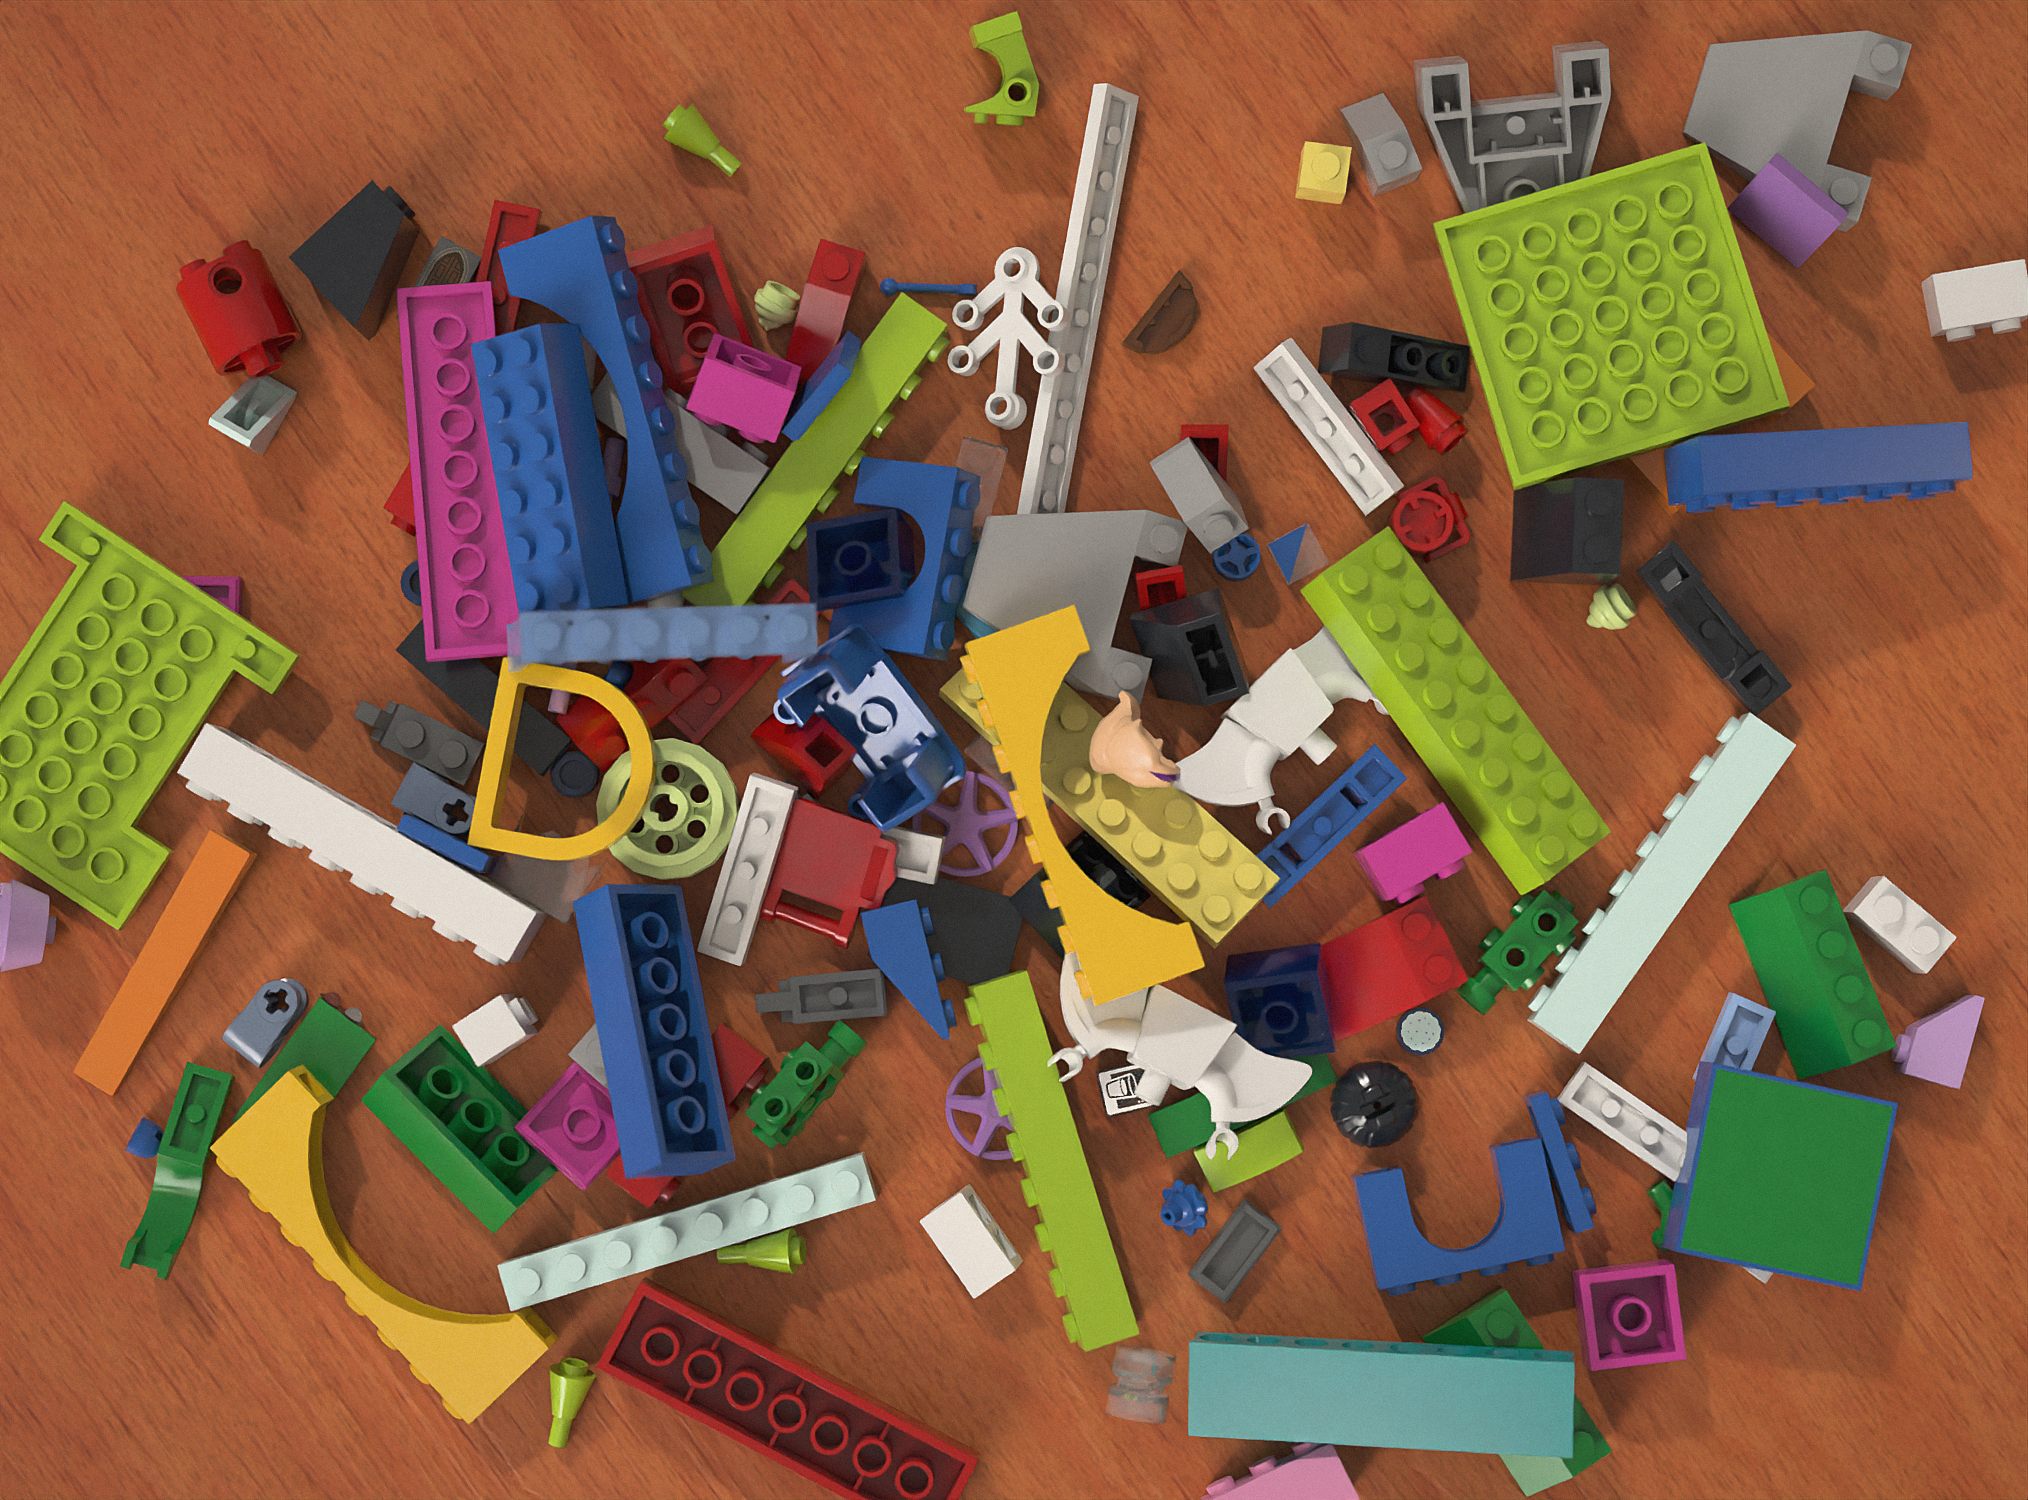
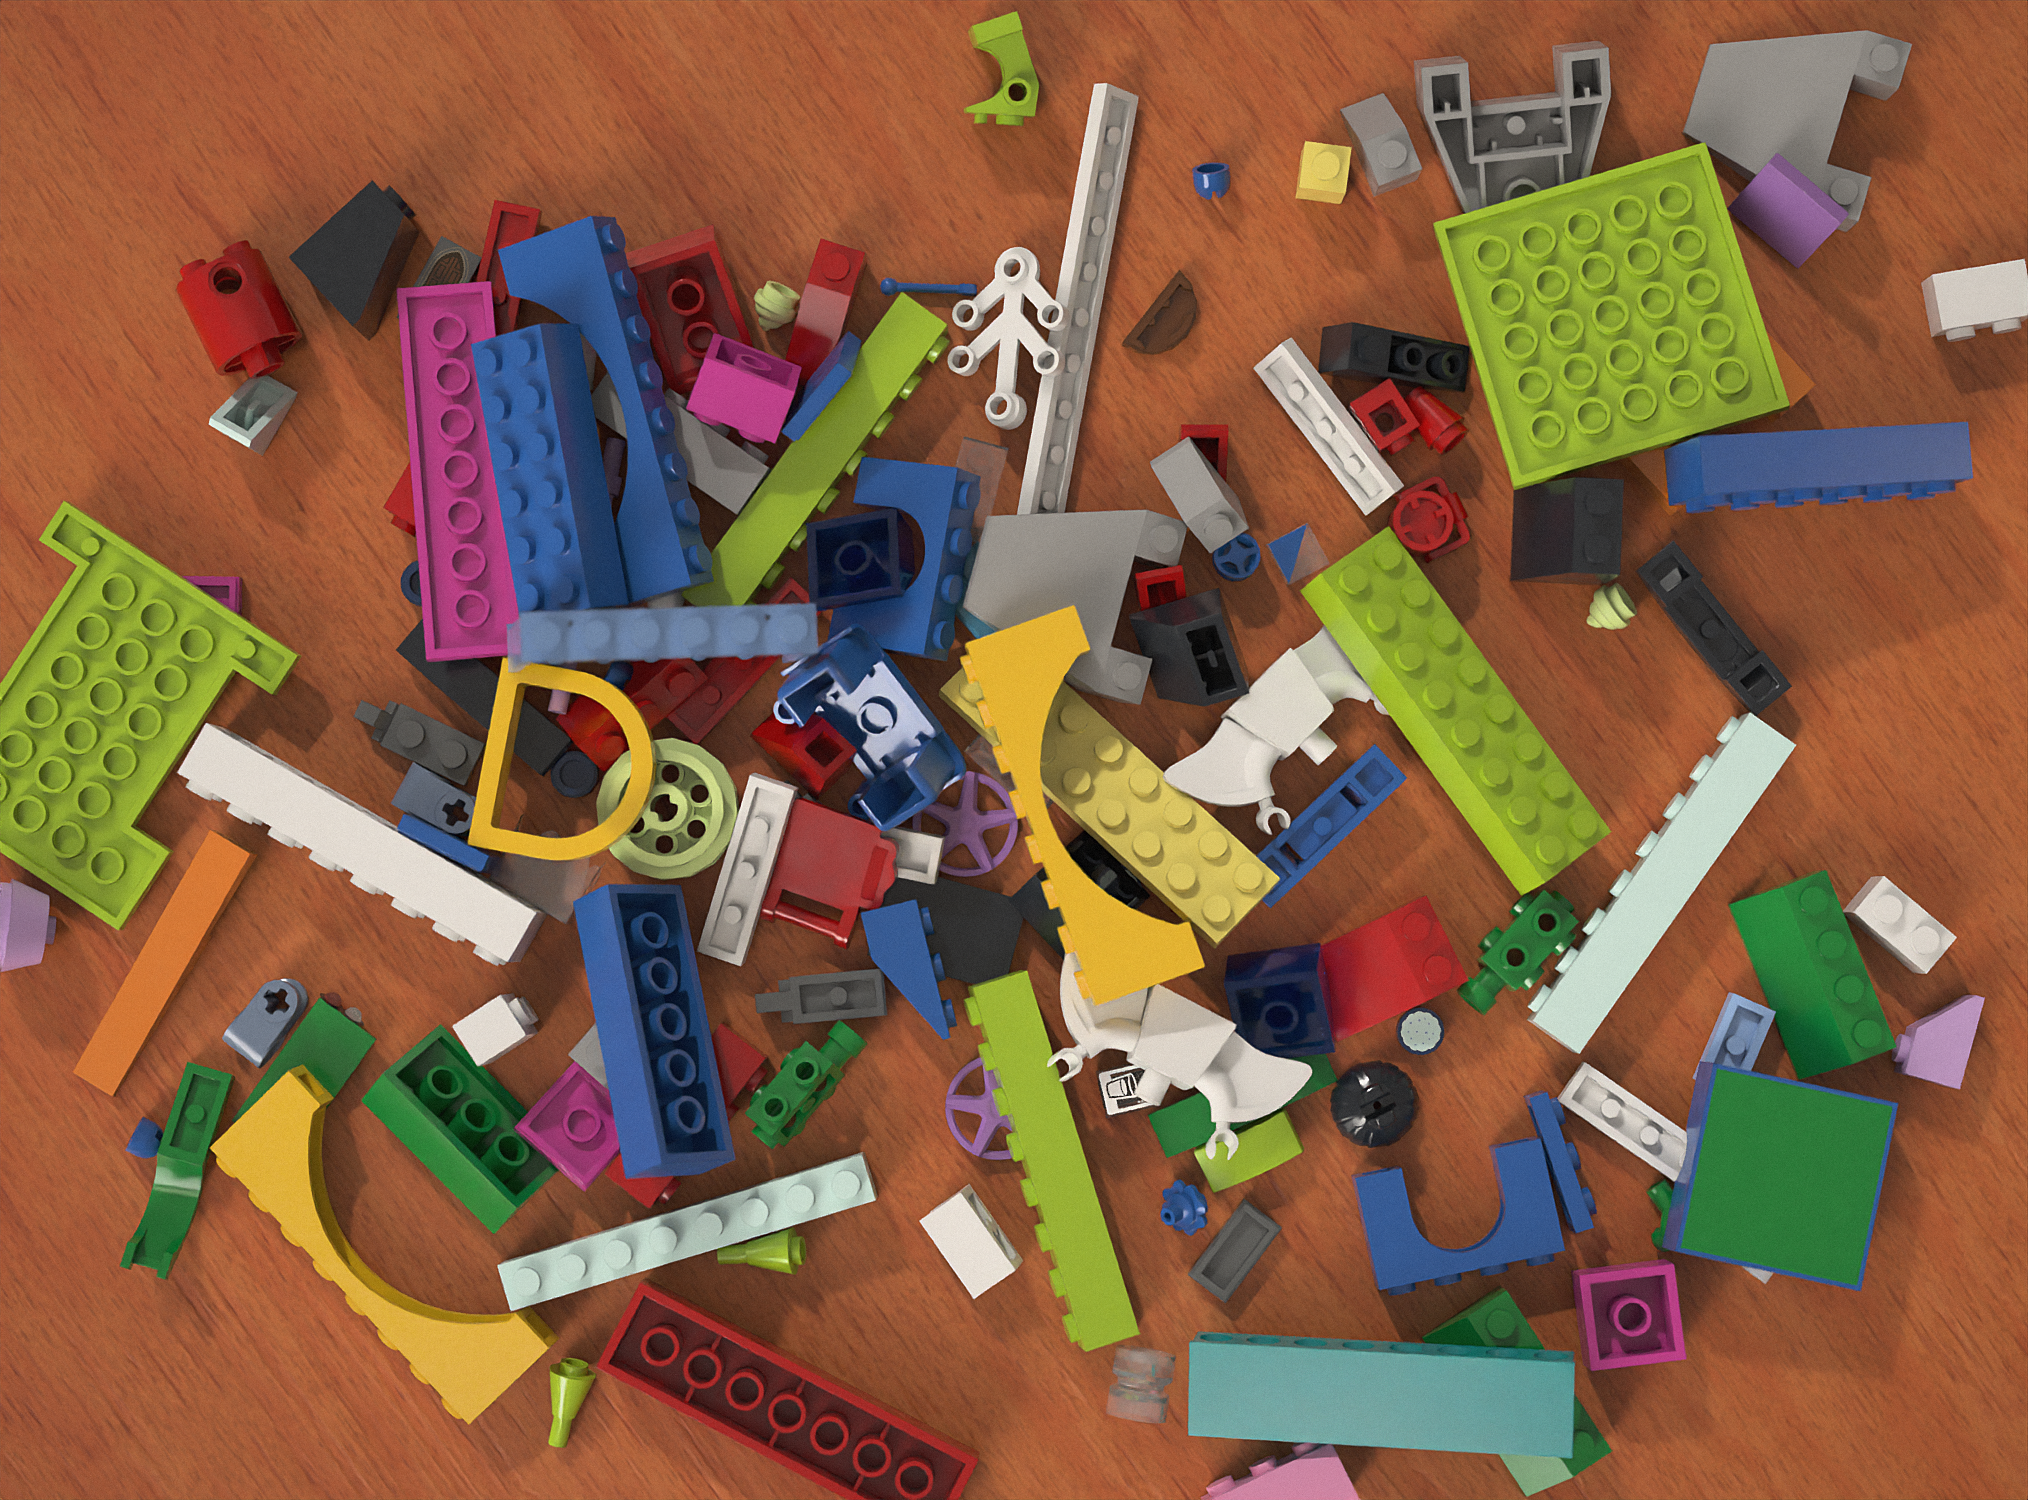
lime cone [662,103,742,177] -> none
light nougat hair [1089,691,1181,788] -> none
dark pink brick [1353,802,1472,904] -> none
none -> blue hinge [1192,162,1230,200]

